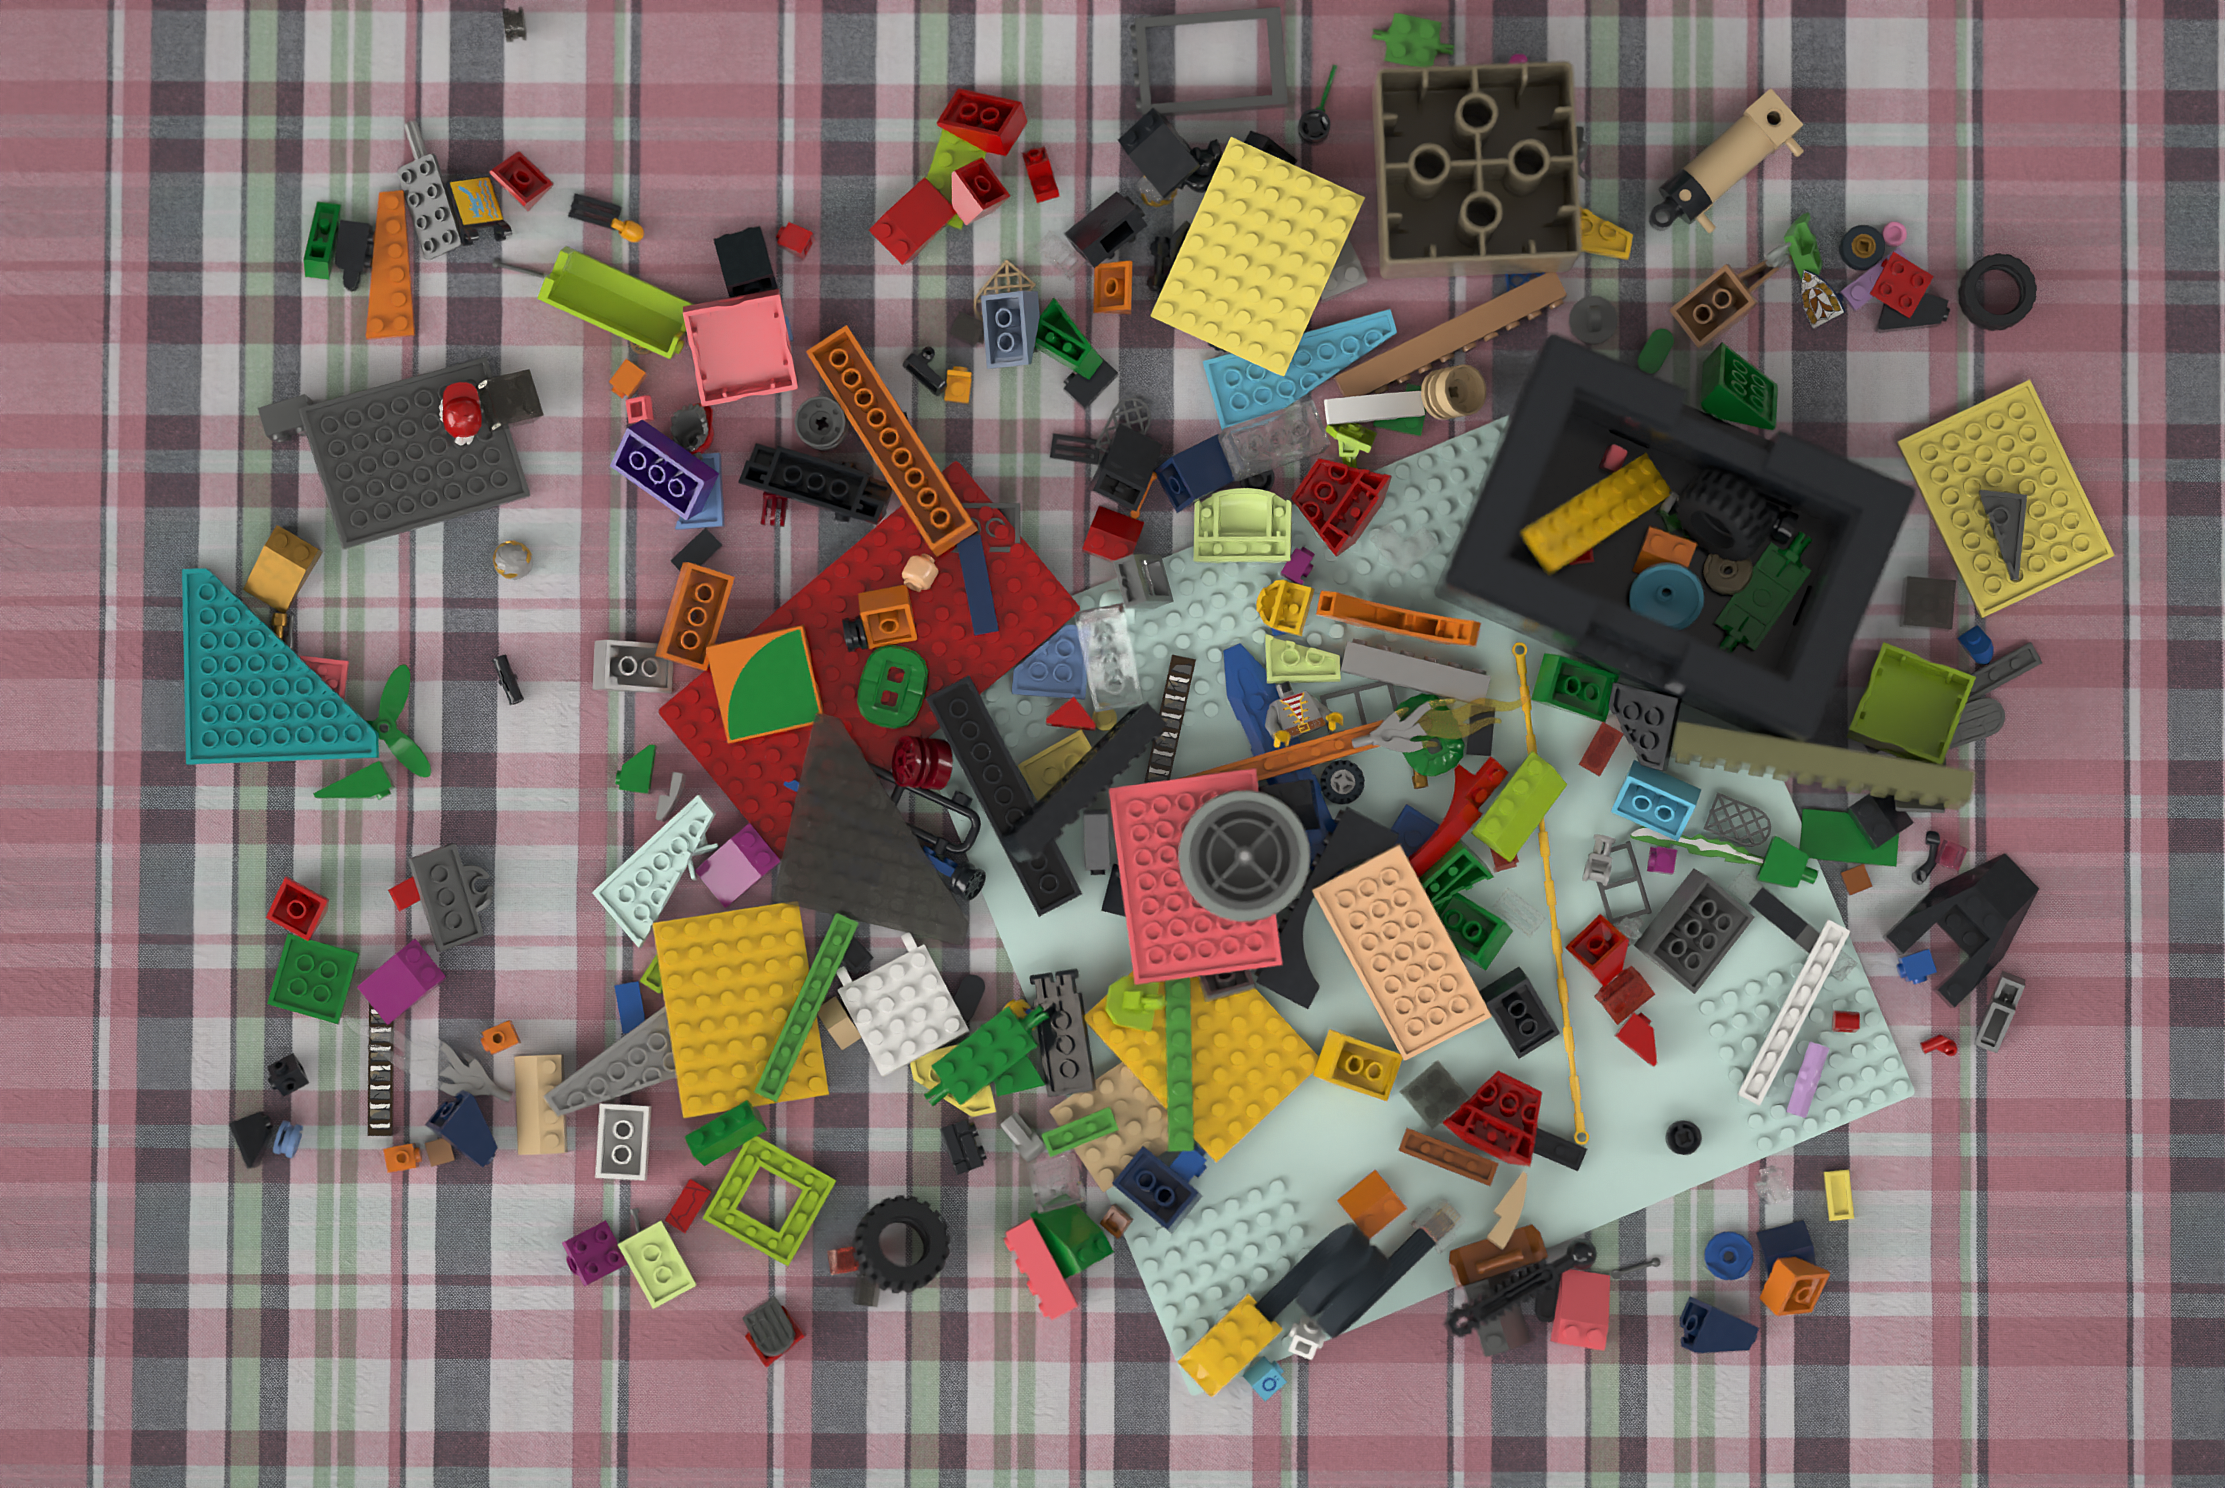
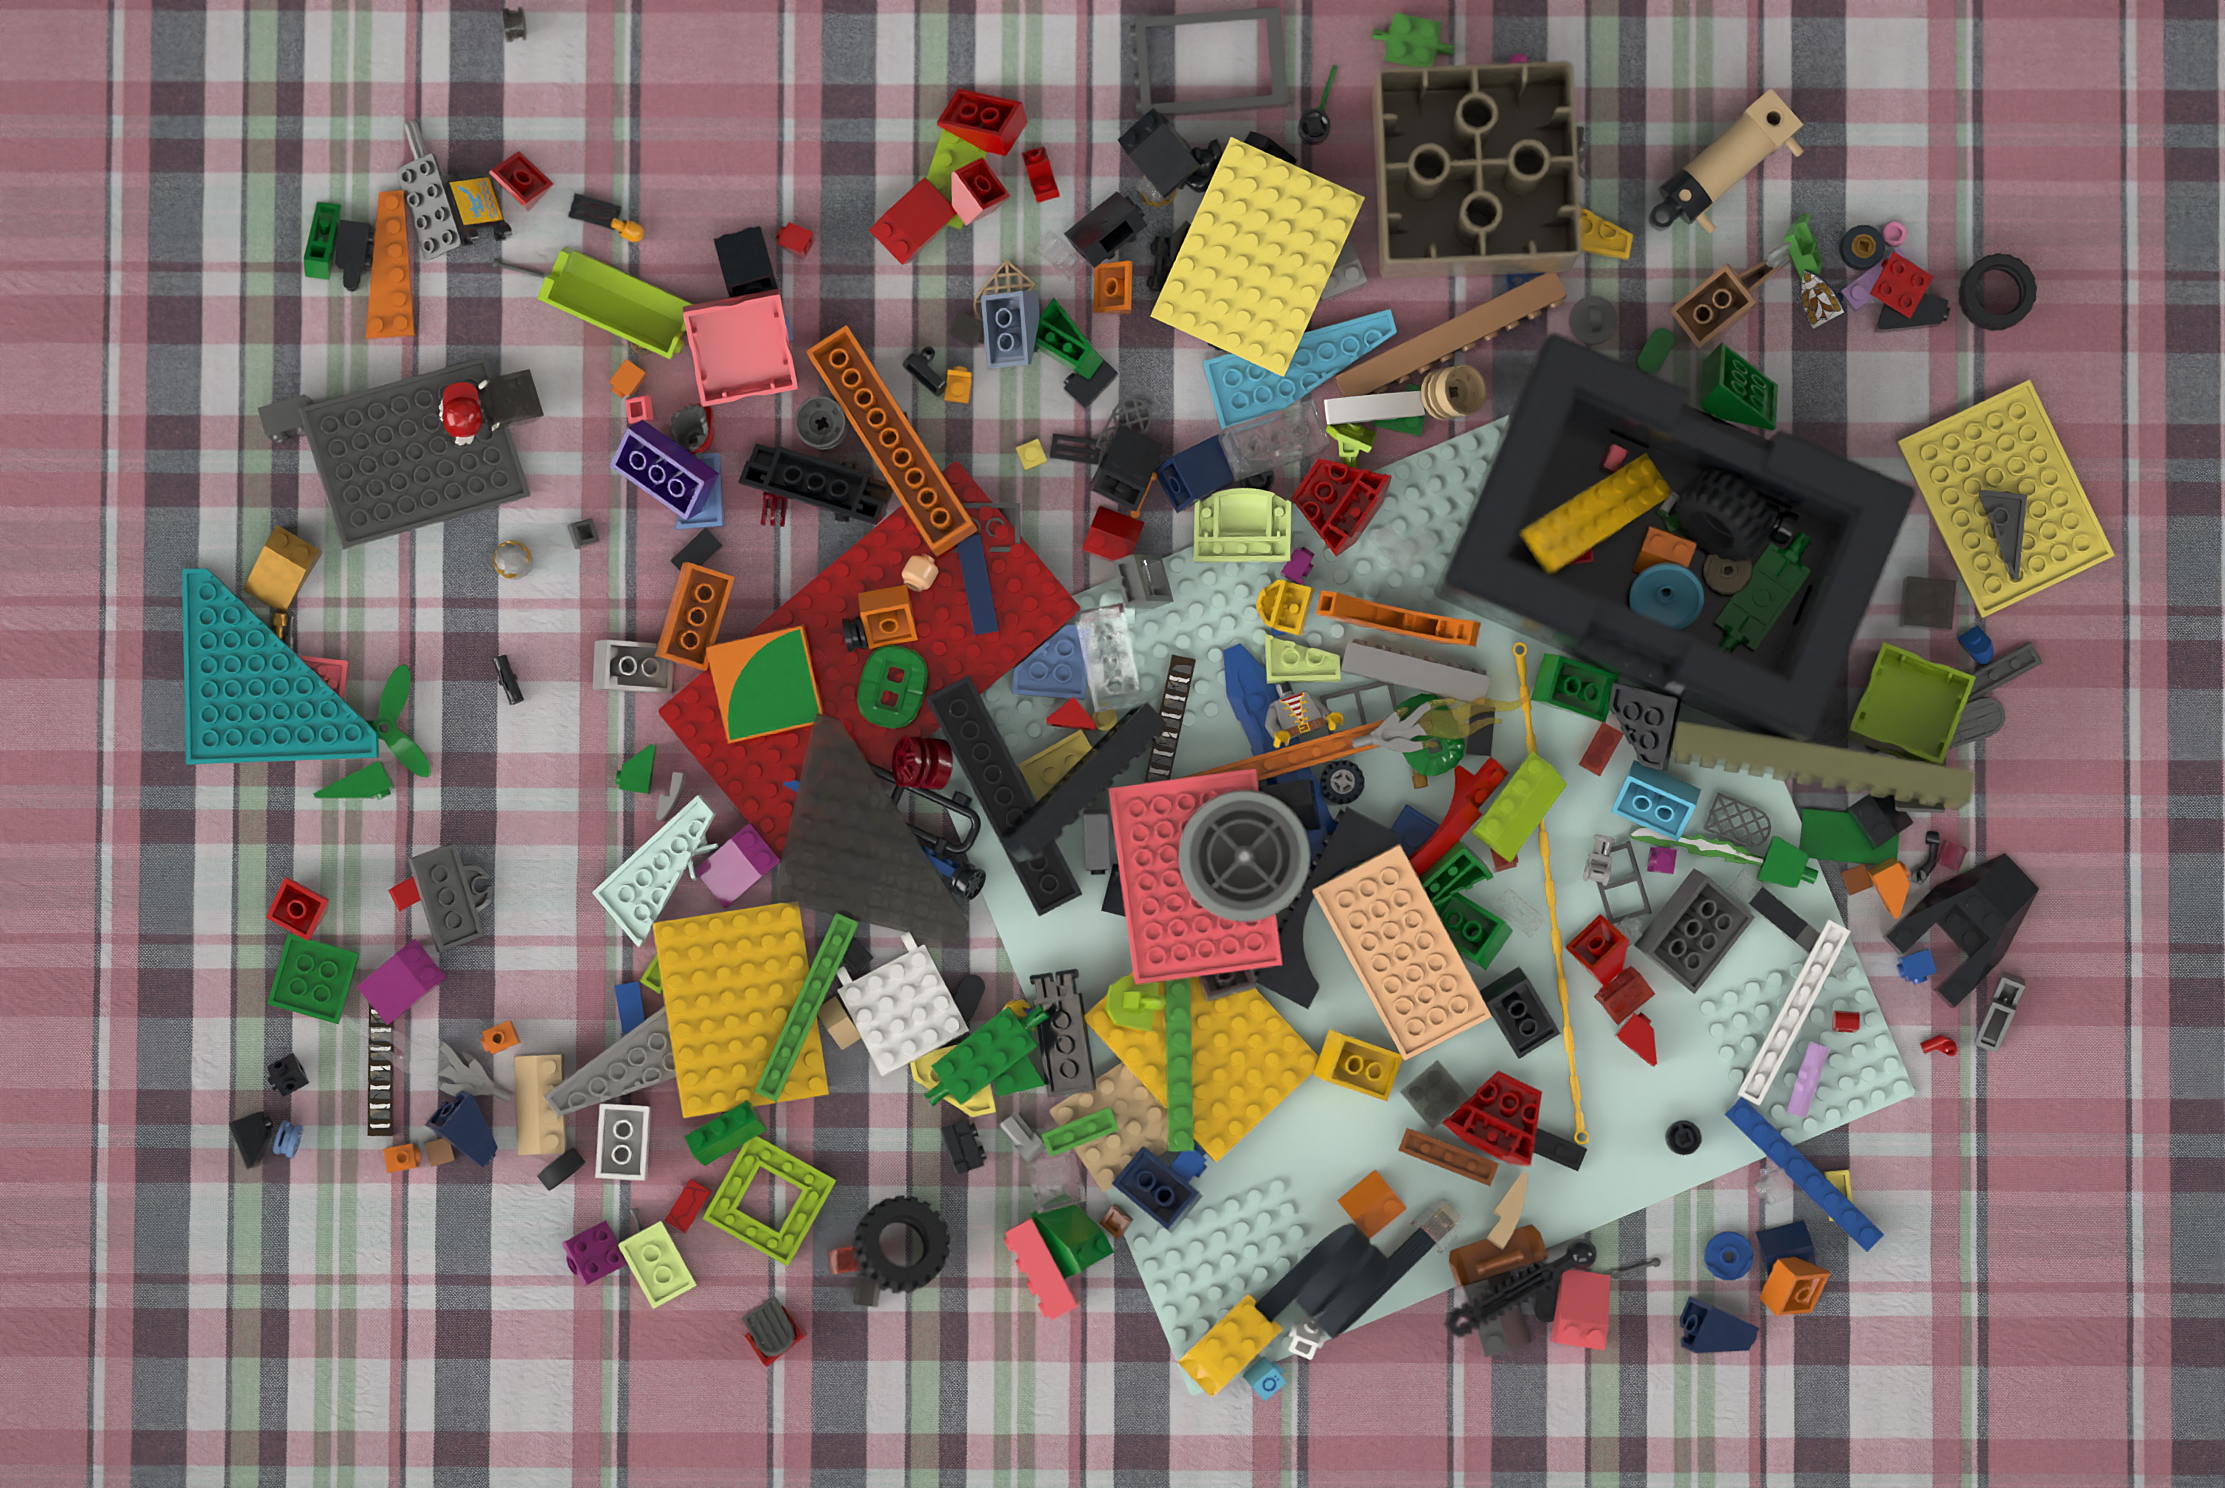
none -> black tyre [537,1147,585,1191]
none -> dark grey brick [567,518,599,549]
none -> light yellow plate [1016,439,1048,471]
none -> blue plate [1724,1097,1884,1252]
none -> orange slope [1867,857,1911,919]

